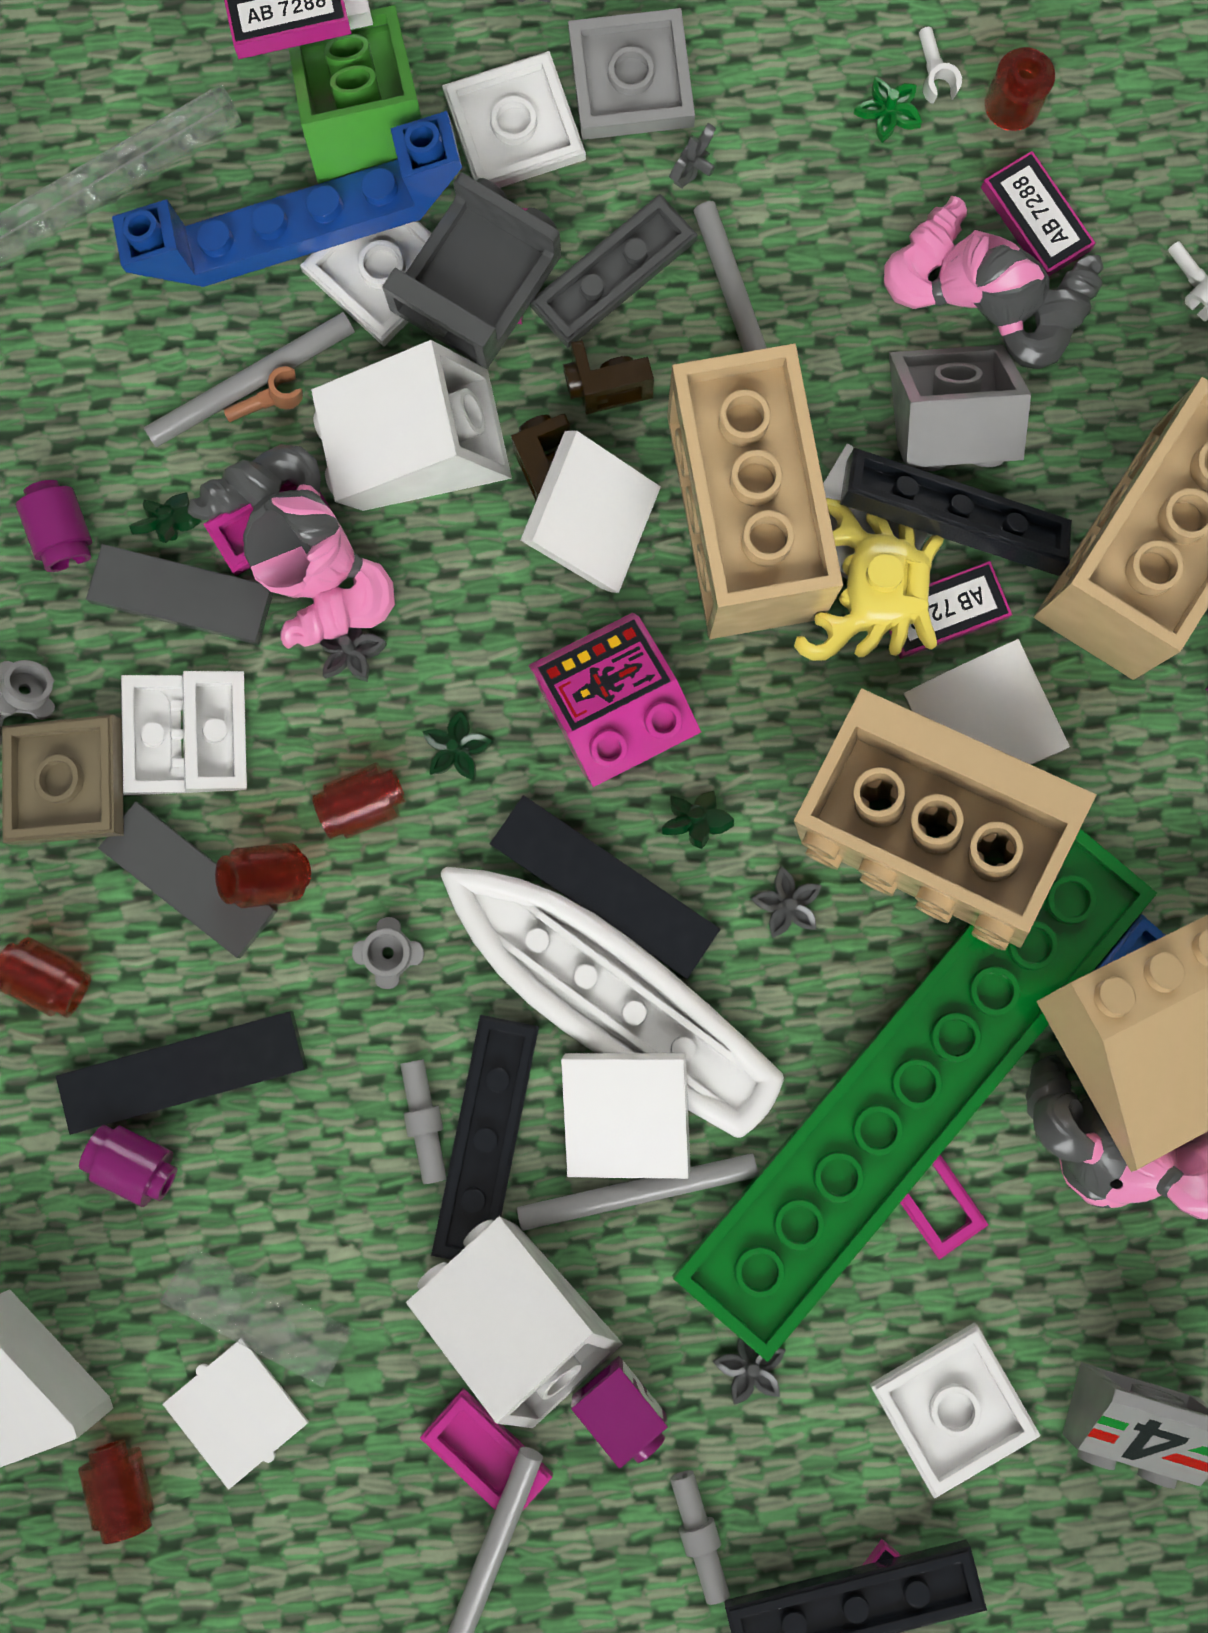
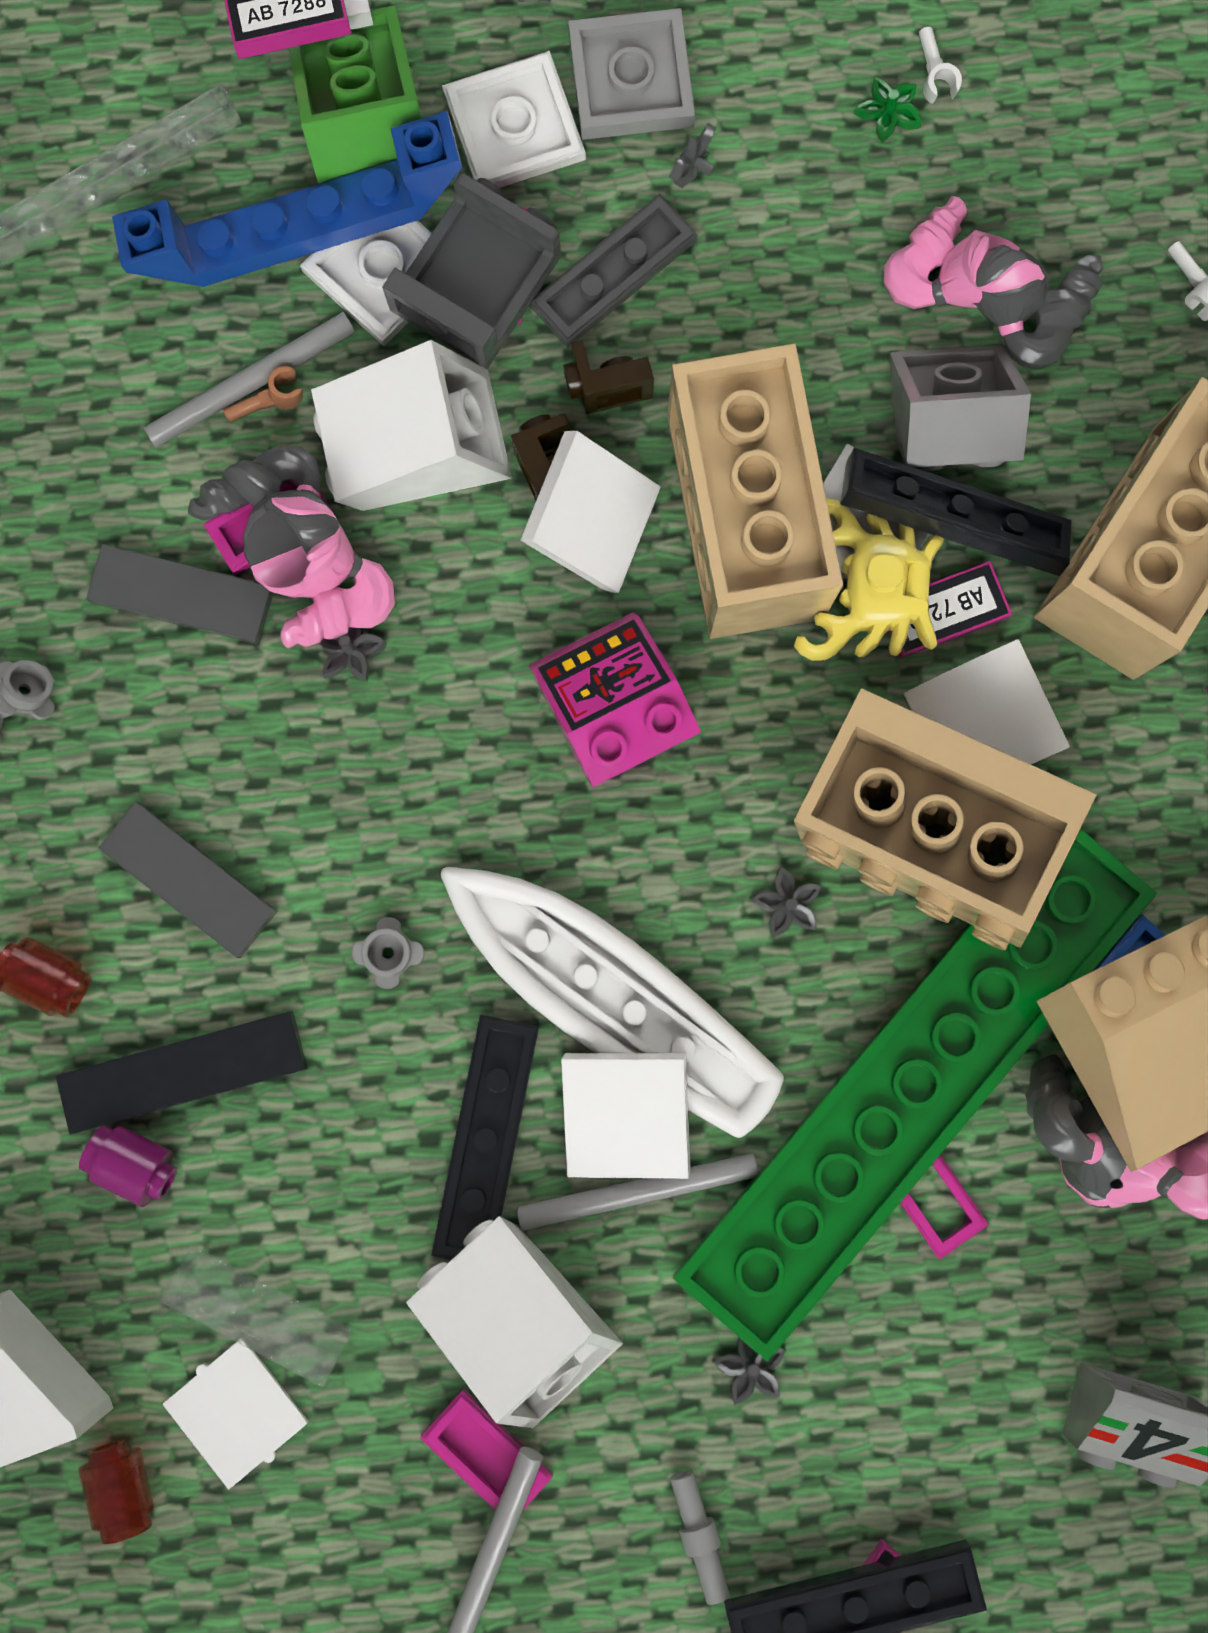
dark tan plate [2,715,124,845] -> none
magenta brick [15,479,92,572] -> none
white slope [121,671,247,796] -> none
dark green plant [129,492,202,543] -> none
clear red brick [215,842,311,908] -> none
clear red brick [312,762,406,839] -> none
light grey bar [400,1059,447,1184] -> none
dark green plant [422,711,494,781] -> none
black tile [490,795,721,979] -> none
magenta brick [571,1356,668,1469] -> none
dark green plant [662,791,734,849] -> none
light grey bar [694,201,767,352] -> none
white tile [870,1323,1041,1499] -> none
tile [981,151,1096,276] -> none
clear red brick [985,47,1055,131] -> none

